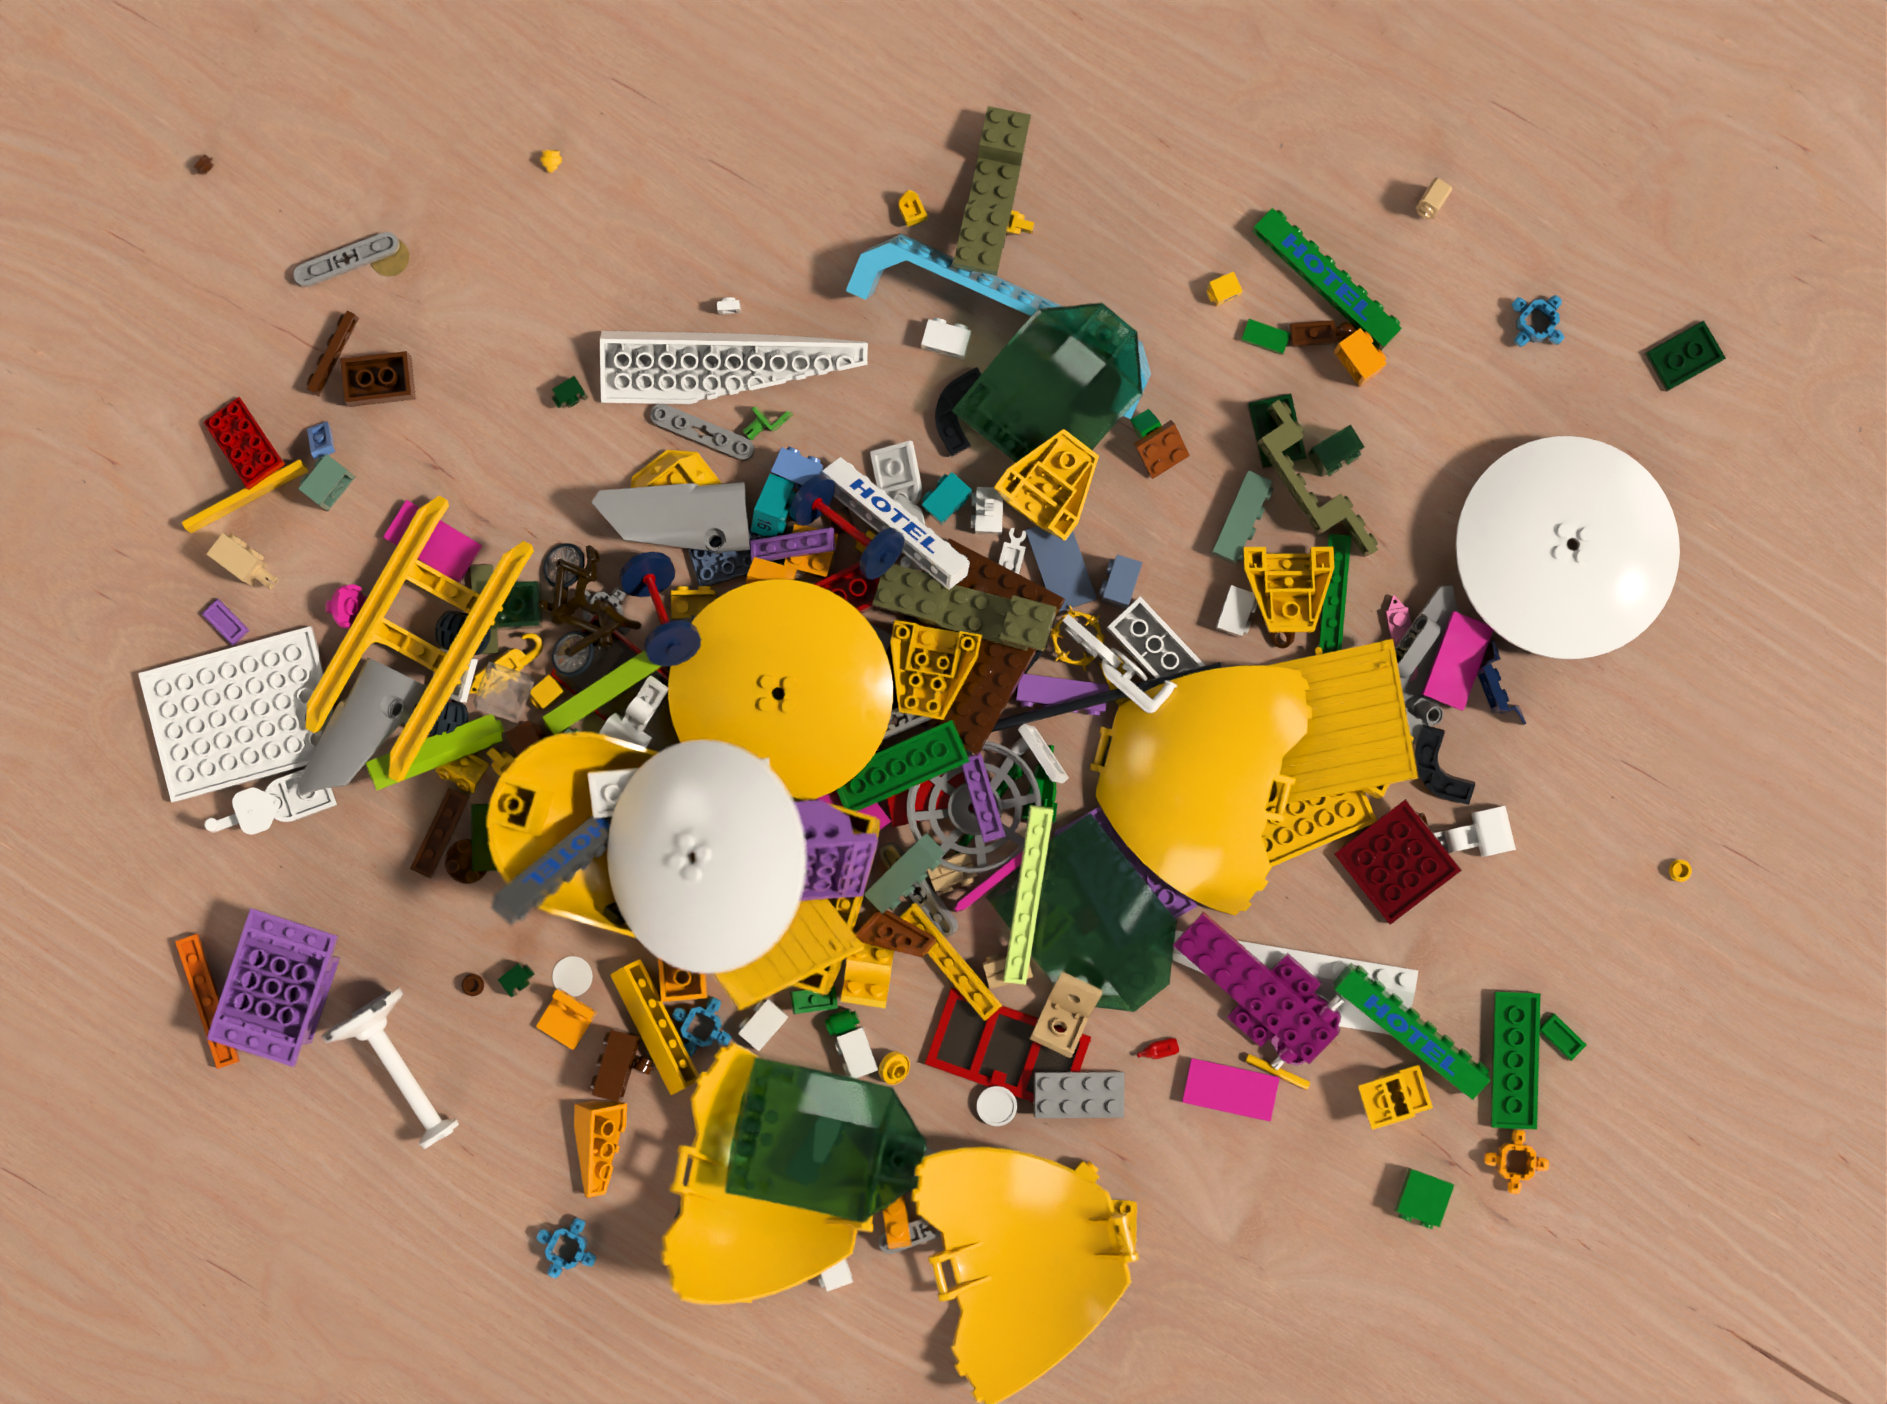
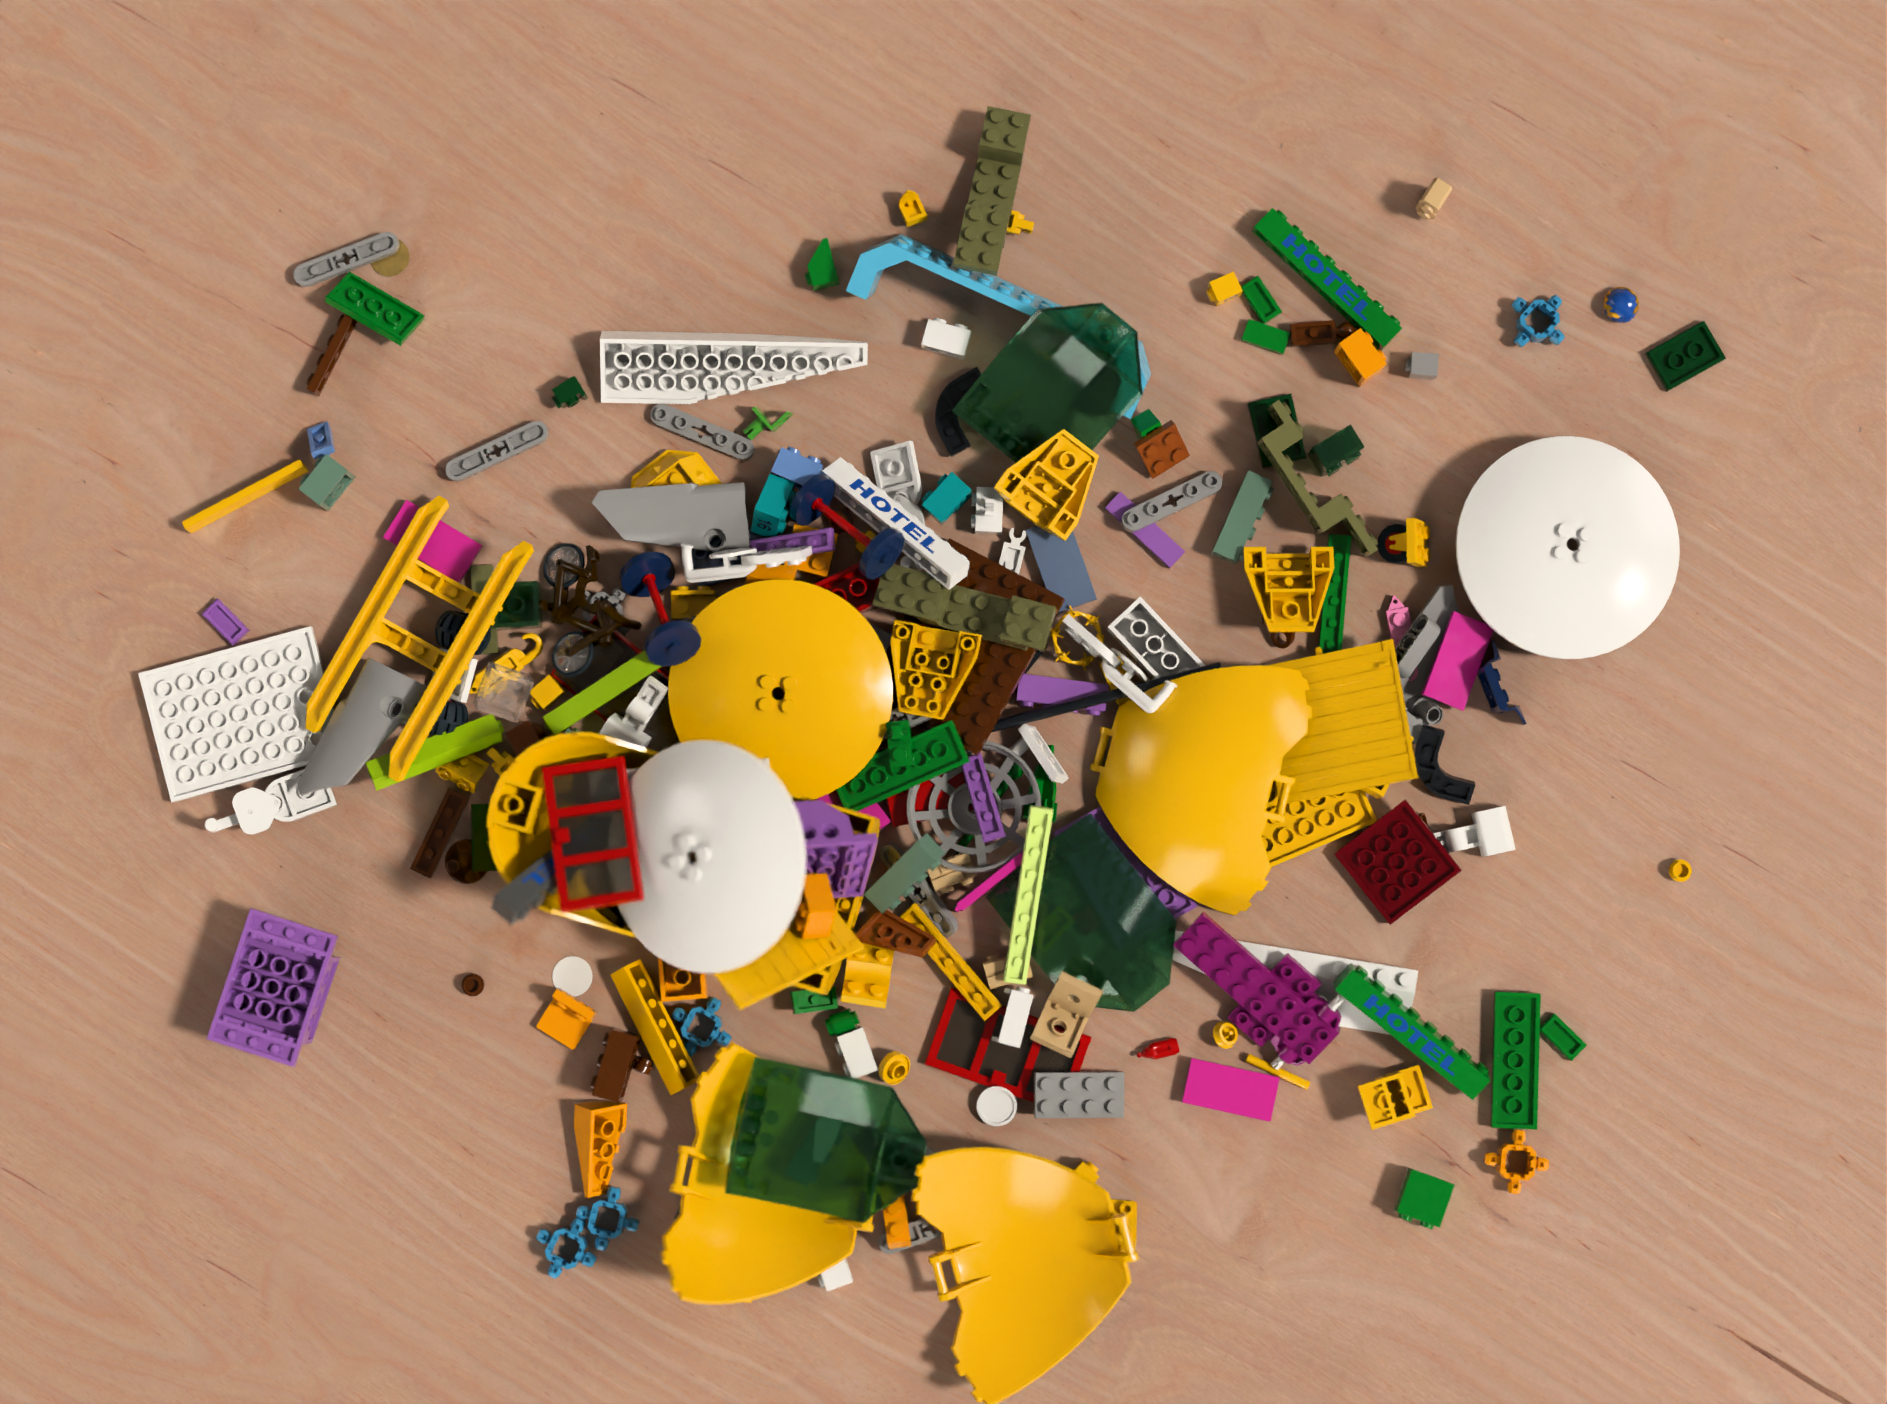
orange plate [175,934,240,1069] -> none
reddish brown plate [194,154,214,175] -> none
red tile [203,397,285,490] -> none
tan brick [207,533,279,590] -> none
white piece [321,986,459,1149] -> none
dark pink tile [325,584,367,629] -> none
reddish brown brick [340,351,416,407] -> none
dark green brick [497,963,535,997] -> none
yellow plate [540,150,562,173] -> none
white plate [717,297,741,315] -> none
white brick [738,999,789,1051] -> none
sand blue brick [1099,554,1143,609] -> none
white brick [1215,585,1258,638] -> none
none -> green tile [325,271,425,346]
none -> light grey piece [445,421,549,482]
none -> door [542,756,645,913]
none -> dark azure piece [576,1186,640,1251]
none -> white plate [680,543,813,583]
none -> light orange brick [795,873,836,939]
none -> green slope [805,238,839,291]
none -> green hinge [886,720,914,768]
none -> white brick [991,986,1034,1048]
none -> medium lavender tile [1105,491,1185,569]
none -> light grey piece [1121,471,1223,532]
none -> yellow hat [1213,1021,1238,1049]
none -> green tile [1241,276,1282,324]
none -> yellow plate [1377,518,1431,568]
none -> light grey brick [1404,352,1439,380]
none -> blue hair [1603,287,1639,323]

